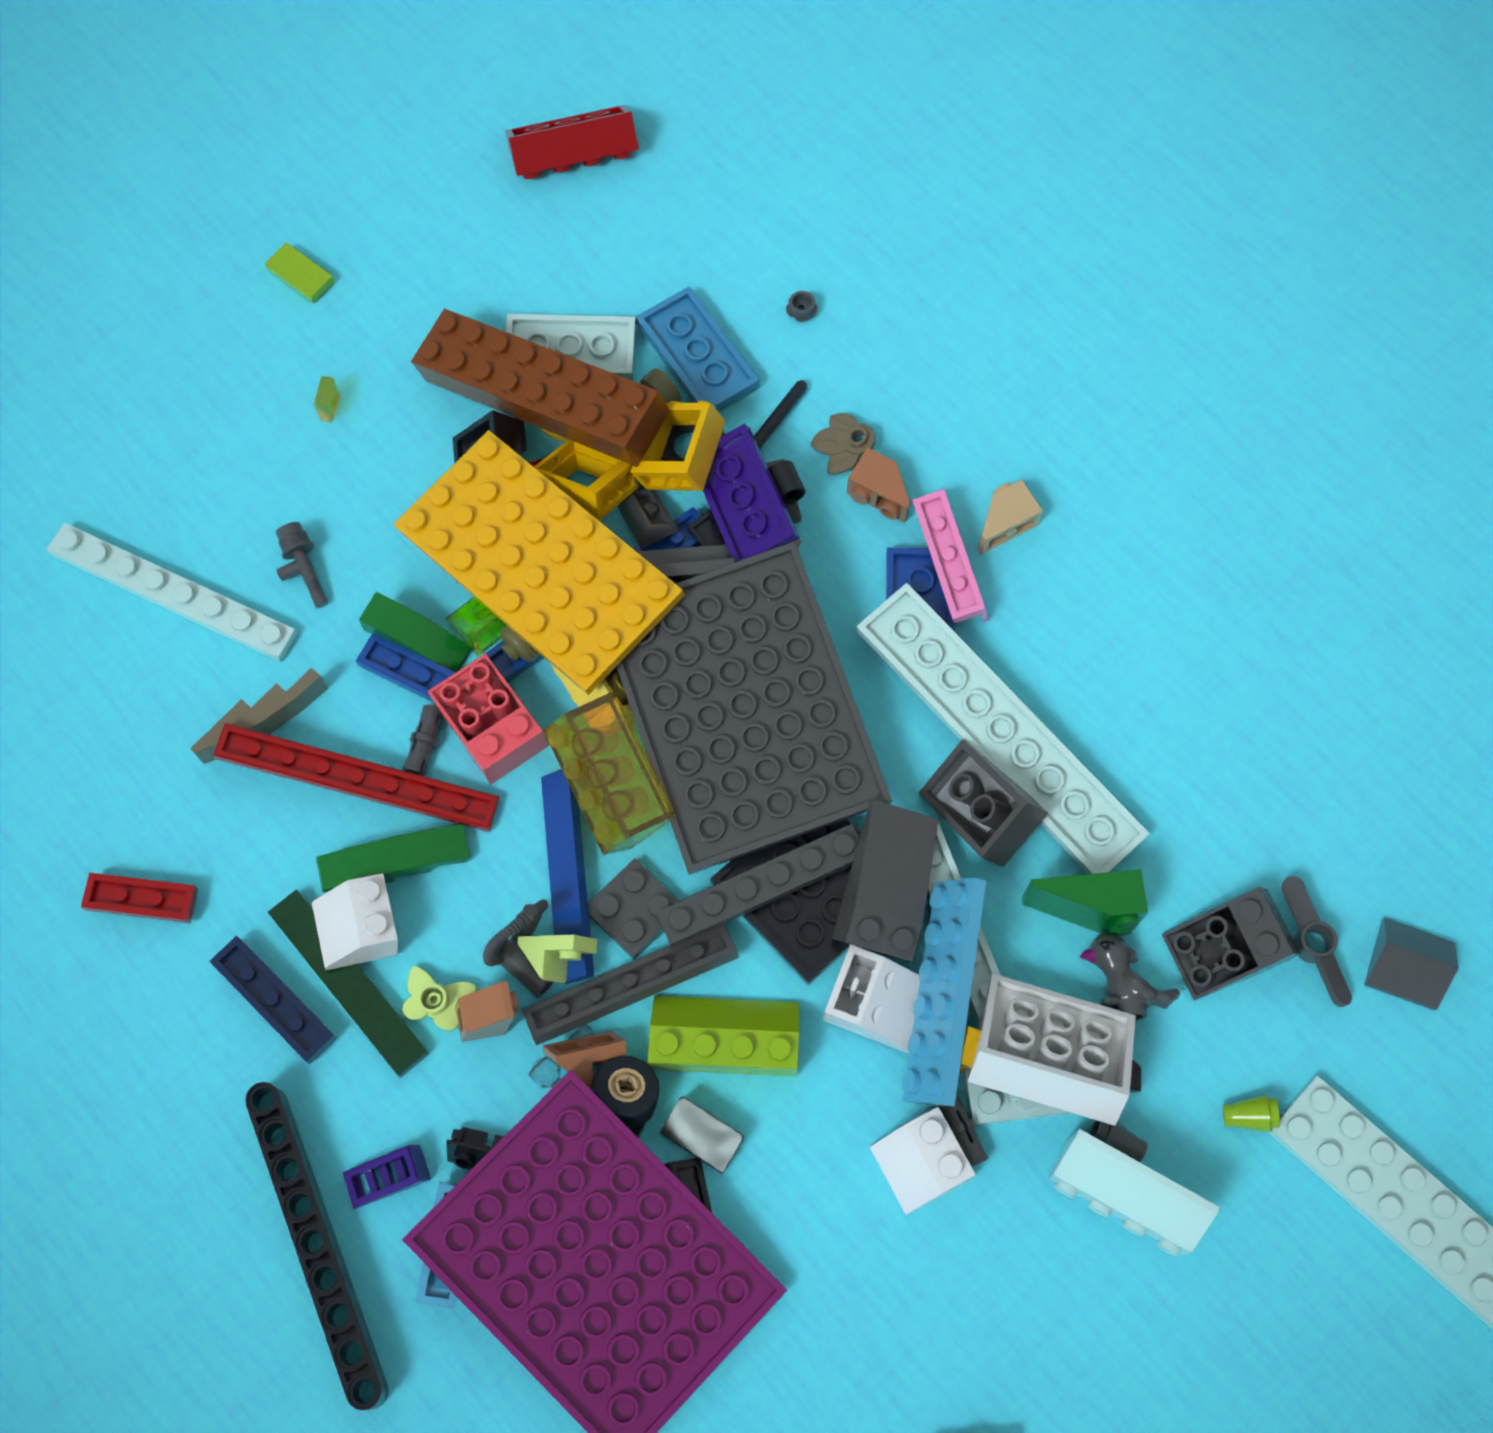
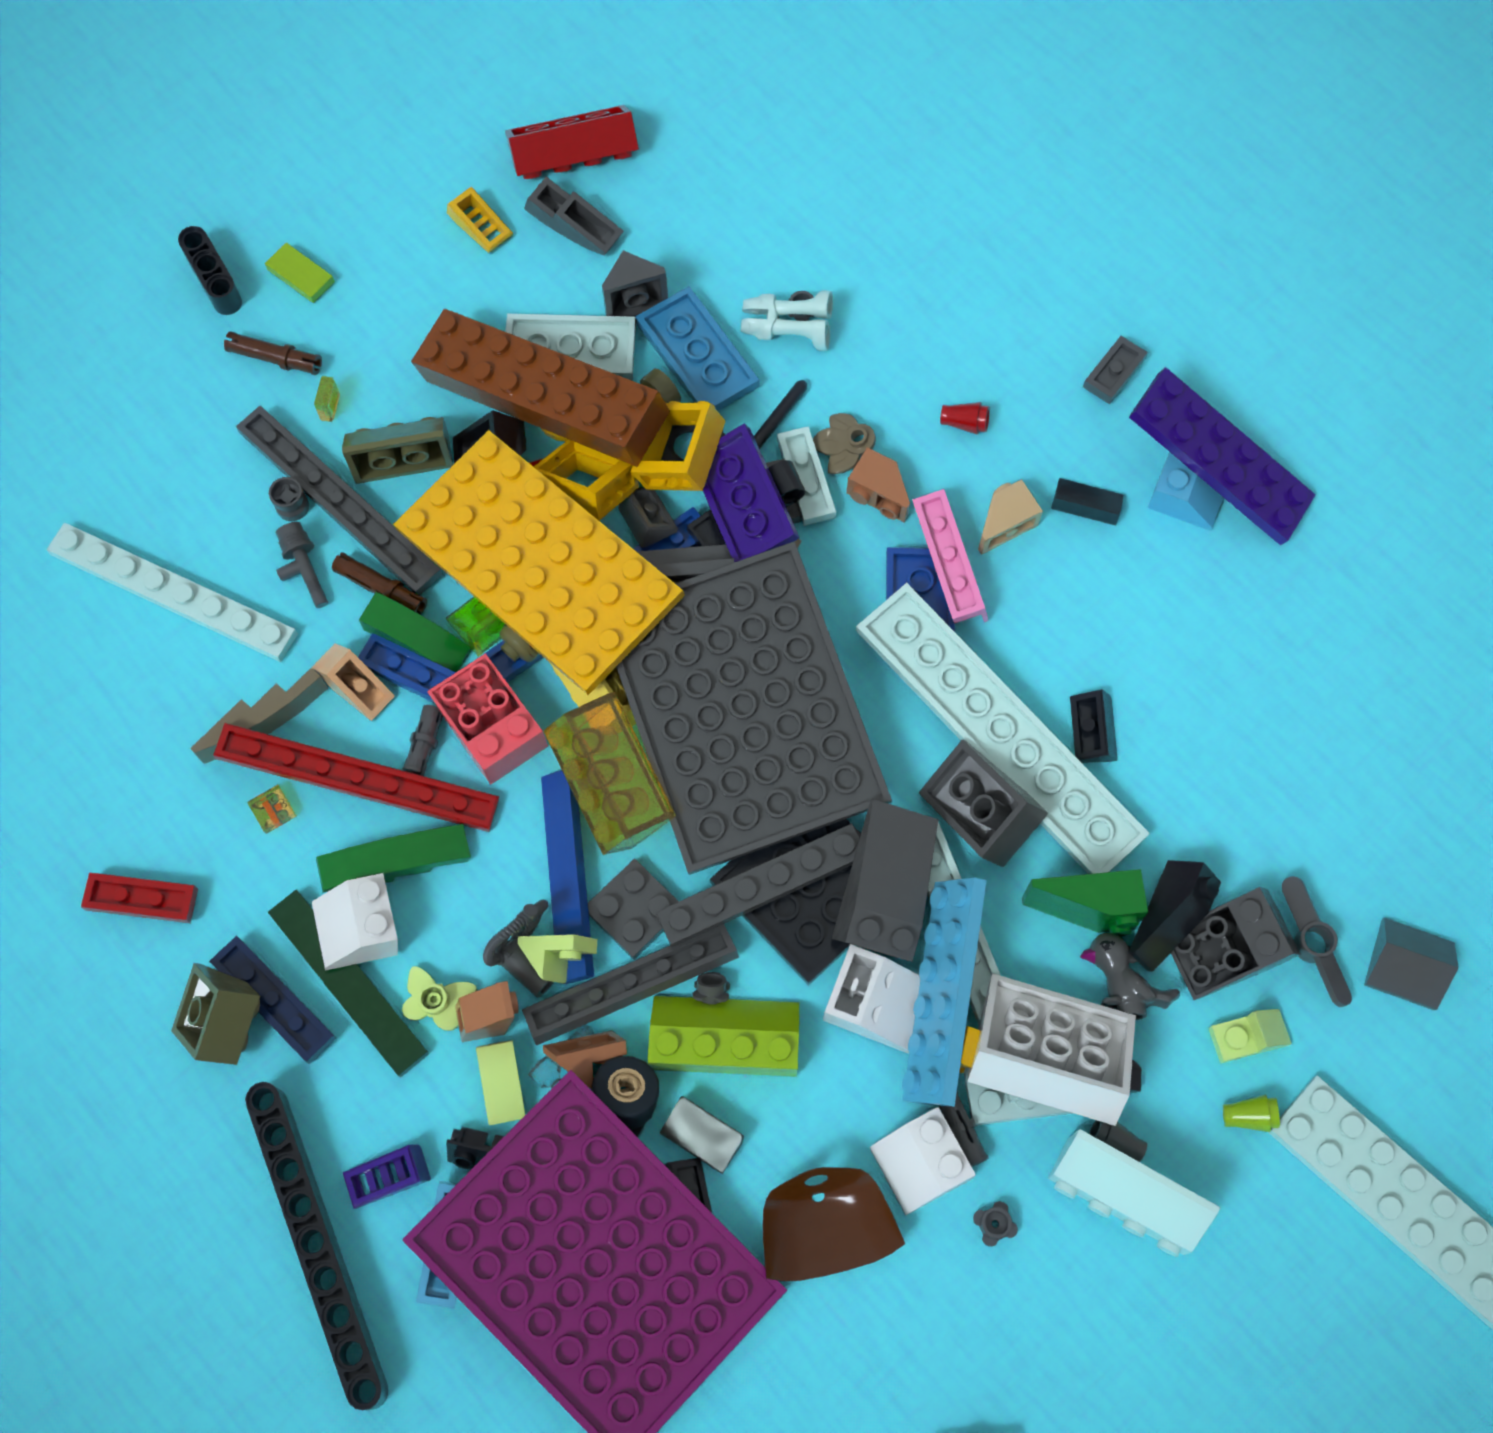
none -> olive slope [171,963,260,1065]
none -> black beam [178,226,242,315]
none -> reddish brown pin [224,331,322,376]
none -> dark grey plate [236,406,443,595]
none -> clear yellow tile [247,784,297,834]
none -> dark grey wheel [268,477,309,521]
none -> light nougat slope [311,643,395,721]
none -> reddish brown pin [332,552,427,615]
none -> olive slope [342,417,453,484]
none -> yellow slope [446,186,513,253]
none -> yellowish green slope [476,1040,525,1126]
none -> dark grey slope [524,177,624,256]
none -> dark grey slope [602,250,668,317]
none -> dark grey plate [693,972,730,1004]
none -> light aqua piece [740,290,833,351]
none -> reddish brown piece [763,1167,905,1281]
none -> light aqua plate [777,426,836,526]
none -> red cone [940,402,990,435]
none -> dark grey plate [973,1201,1018,1247]
none -> black slope [1051,478,1124,526]
none -> black slope [1070,689,1118,763]
none -> dark grey plate [1083,336,1148,404]
none -> dark purple plate [1129,367,1316,545]
none -> black slope [1129,860,1221,972]
none -> medium azure slope [1148,452,1223,531]
none -> yellowish green slope [1208,1009,1292,1064]

